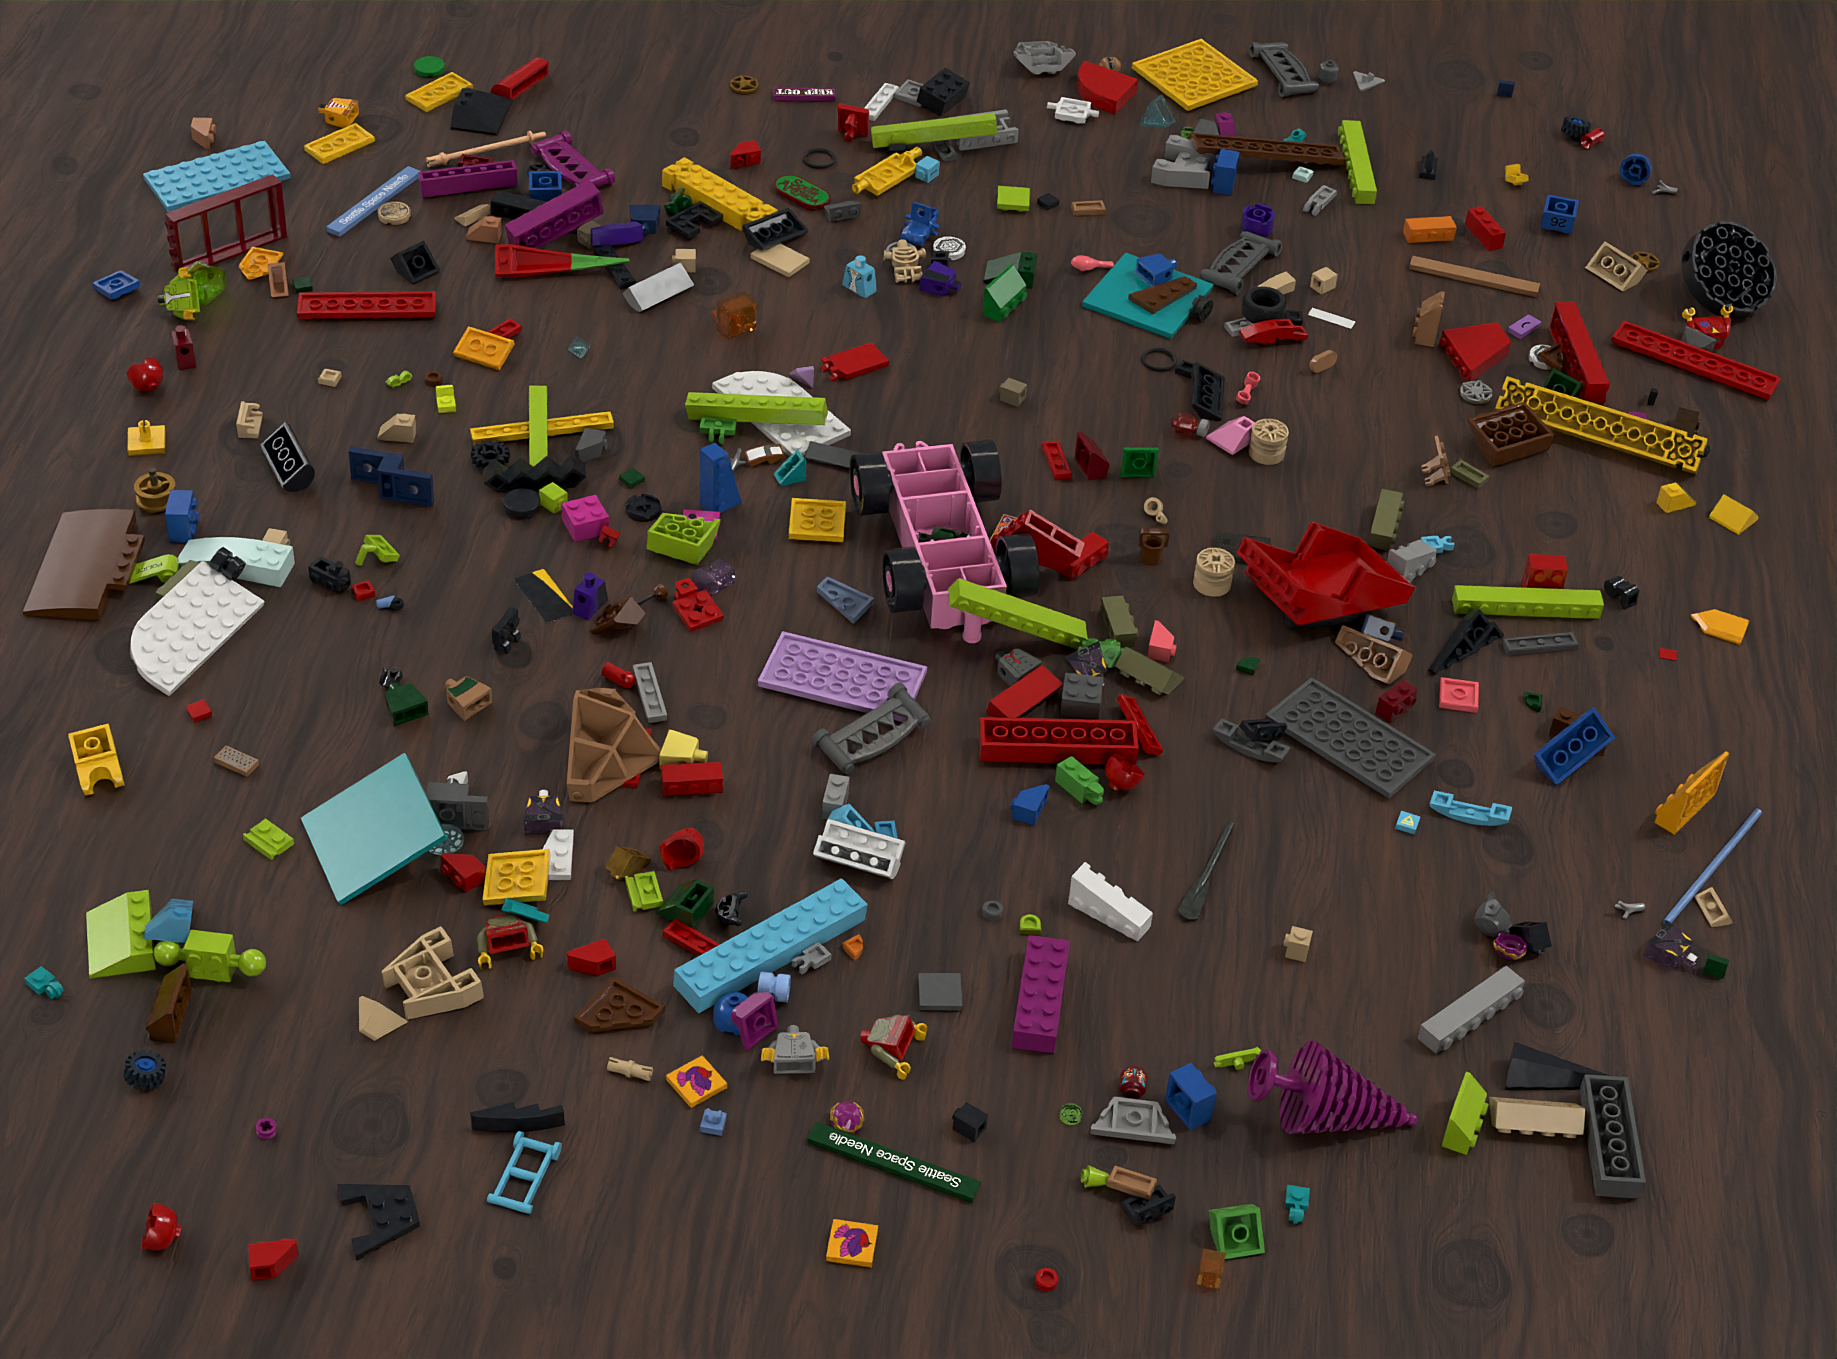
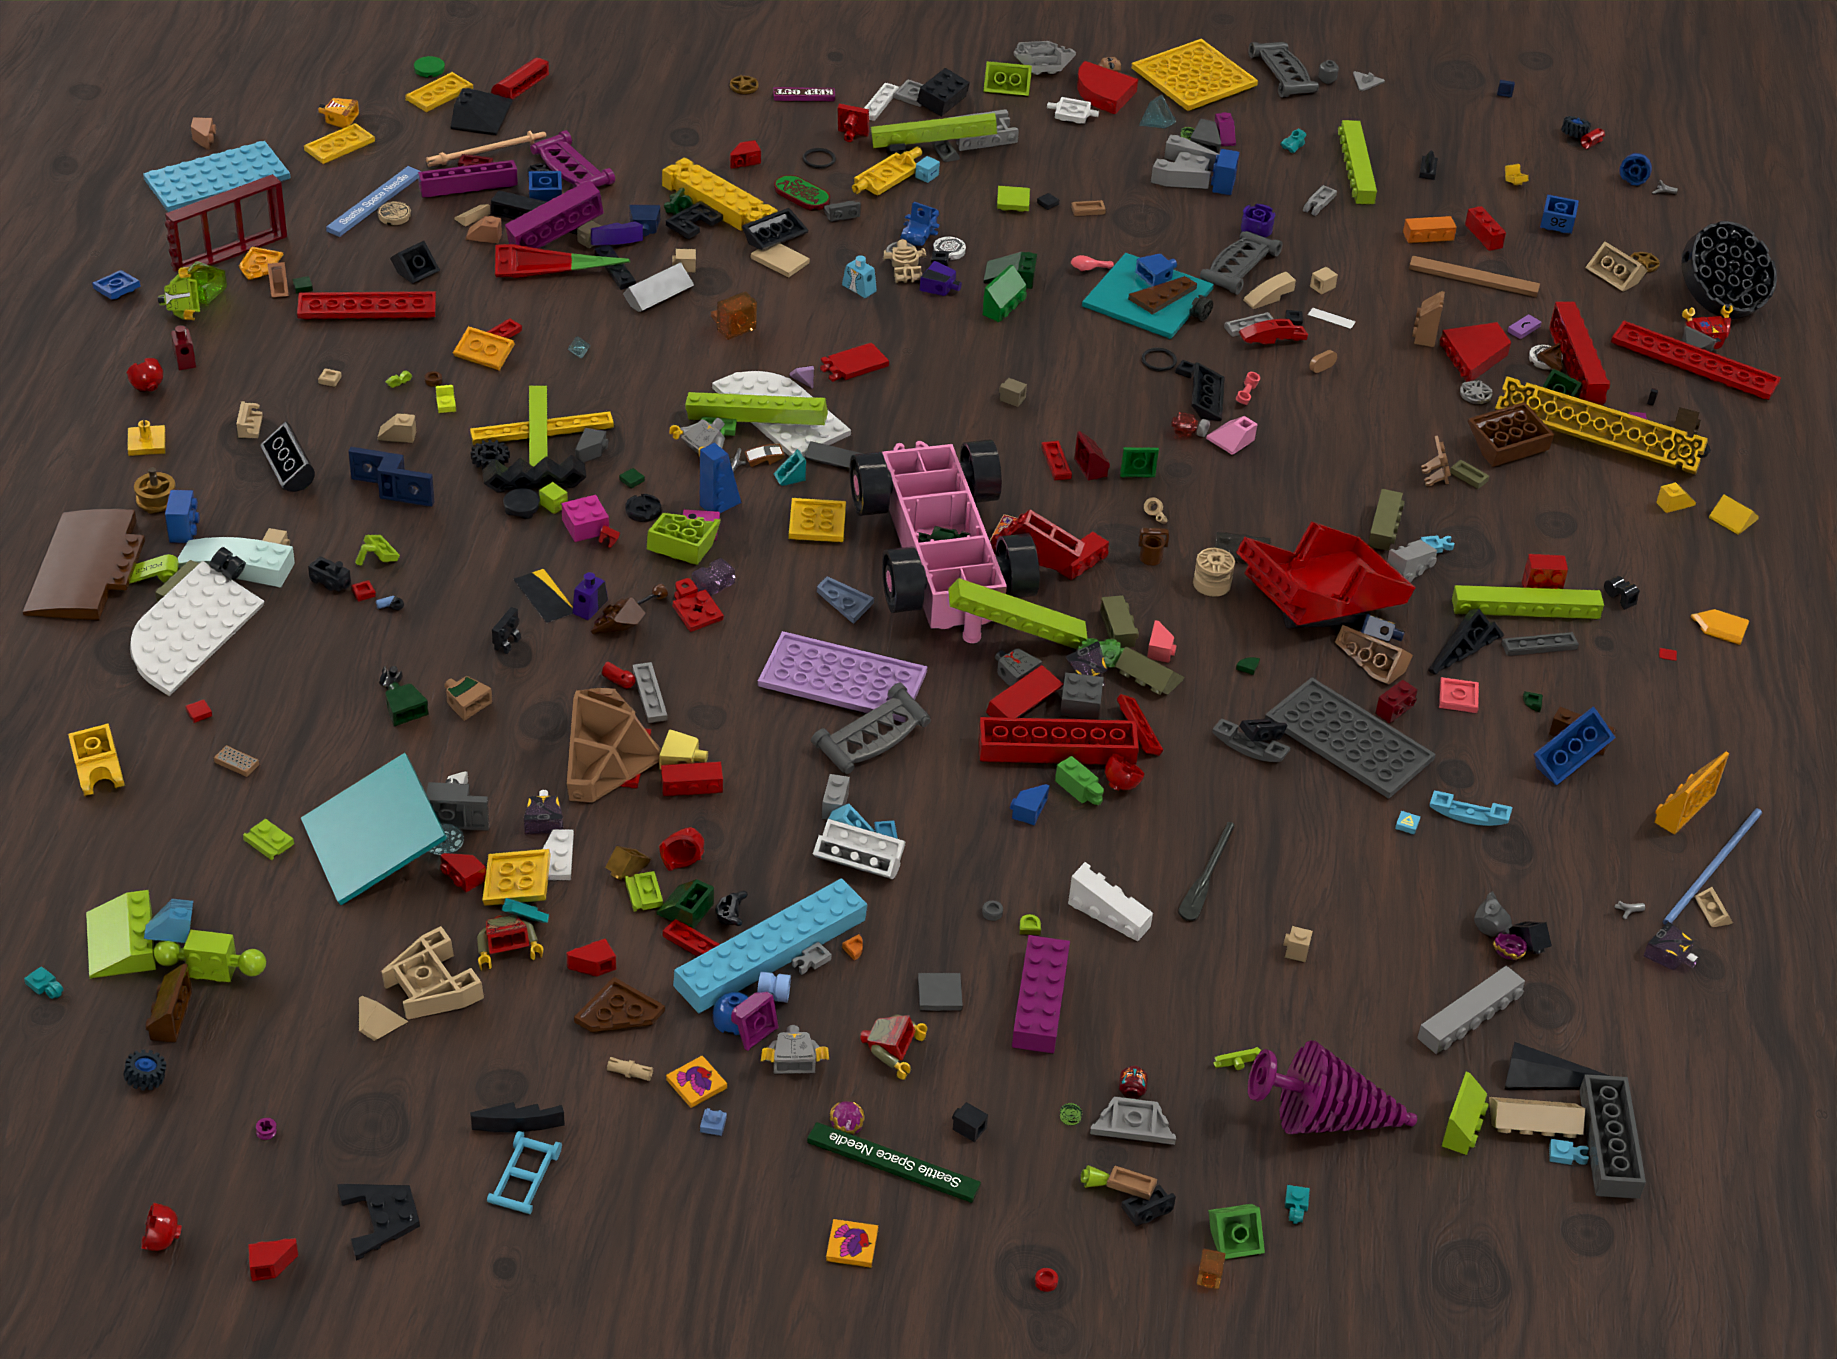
blue brick [1165,1063,1217,1130] -> none
reddish brown plate [1190,133,1346,166] -> none
black tyre [1242,286,1287,324] -> none
tan wheel [1248,419,1289,465] -> none
light aqua tile [1292,166,1313,183] -> none
dark green tile [1703,954,1730,978] -> none
none -> light grey torso [669,417,725,457]
none -> lime slope [984,61,1032,96]
none -> medium azure plate [1549,1139,1589,1165]

